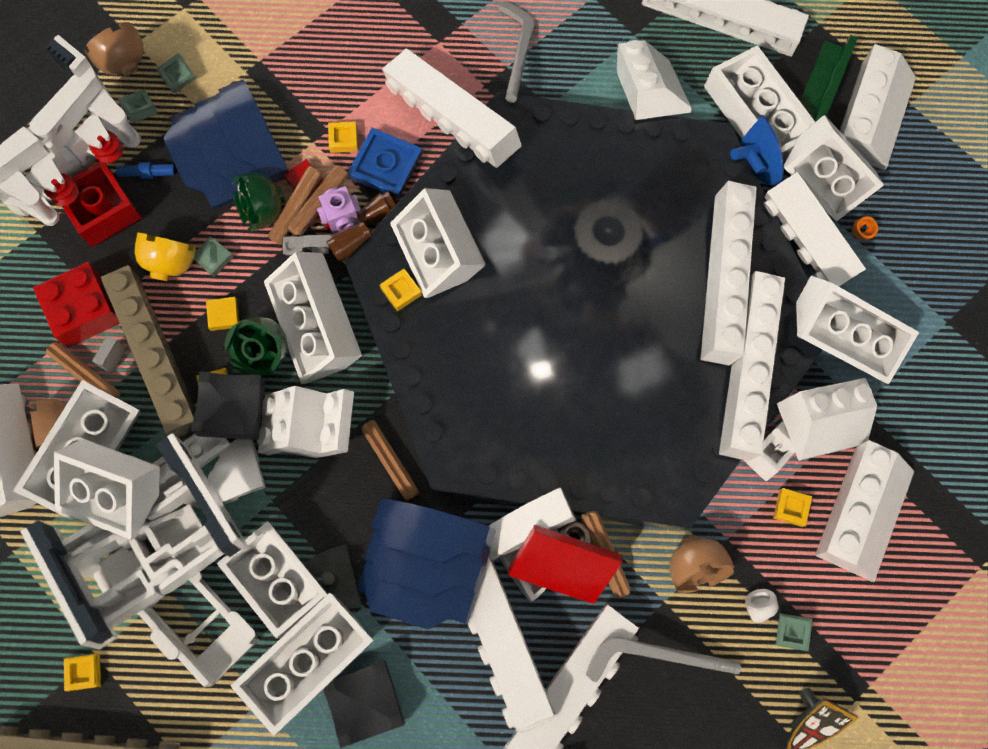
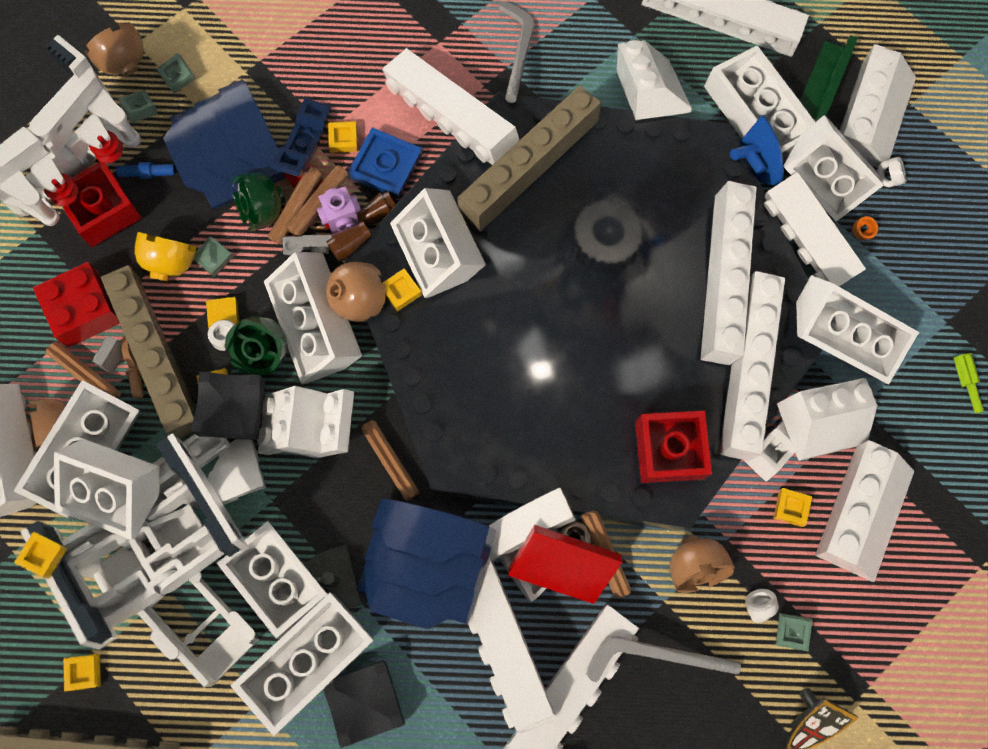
none -> yellow tile [14,532,68,580]
none -> medium nougat piece [121,337,145,400]
none -> white tile [208,320,235,351]
none -> dark blue slope [271,98,331,177]
none -> medium nougat cylinder [325,261,386,322]
none -> dark tan brick [458,85,601,232]
none -> red brick [635,411,712,483]
none -> white tile [877,157,907,187]
none -> lime axle [953,353,984,414]

